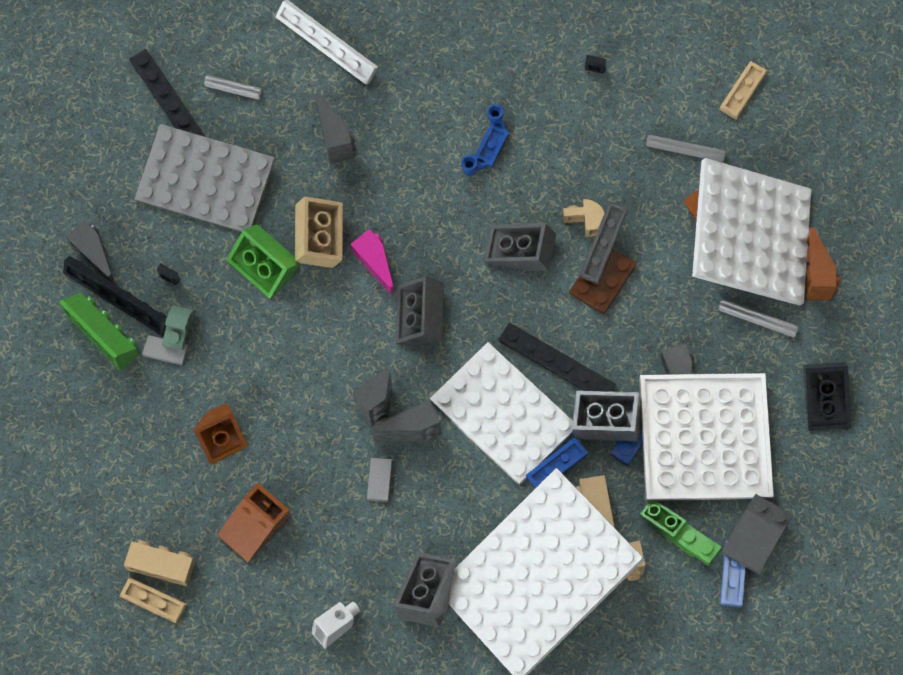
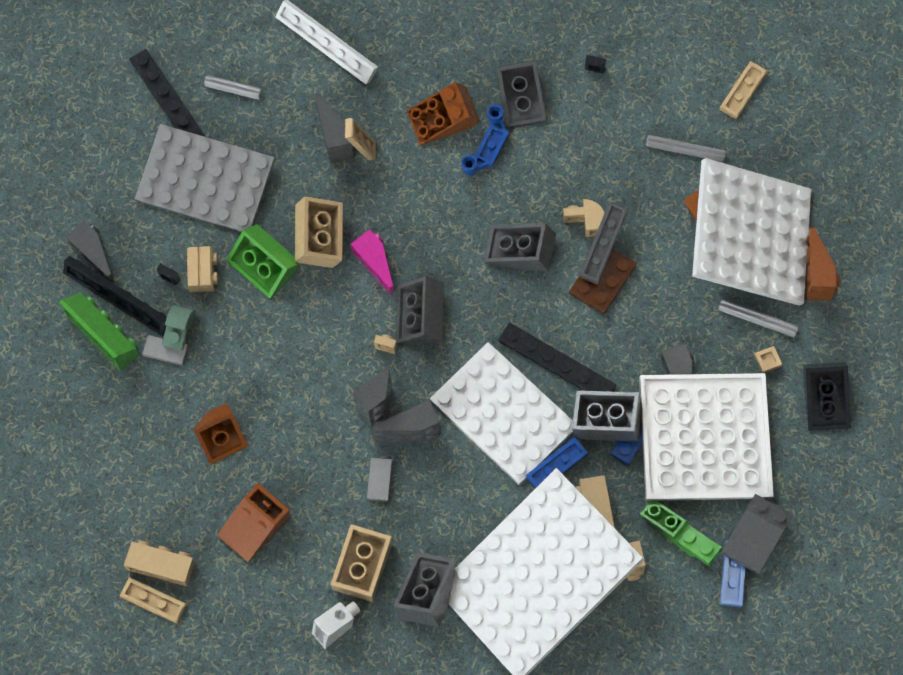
none -> tan brick [187,246,218,293]
none -> tan brick [331,524,393,602]
none -> tan tile [345,118,376,160]
none -> tan plate [374,334,397,354]
none -> dark orange slope [406,82,480,146]
none -> dark grey slope [496,60,546,127]
none -> tan plate [754,346,782,373]

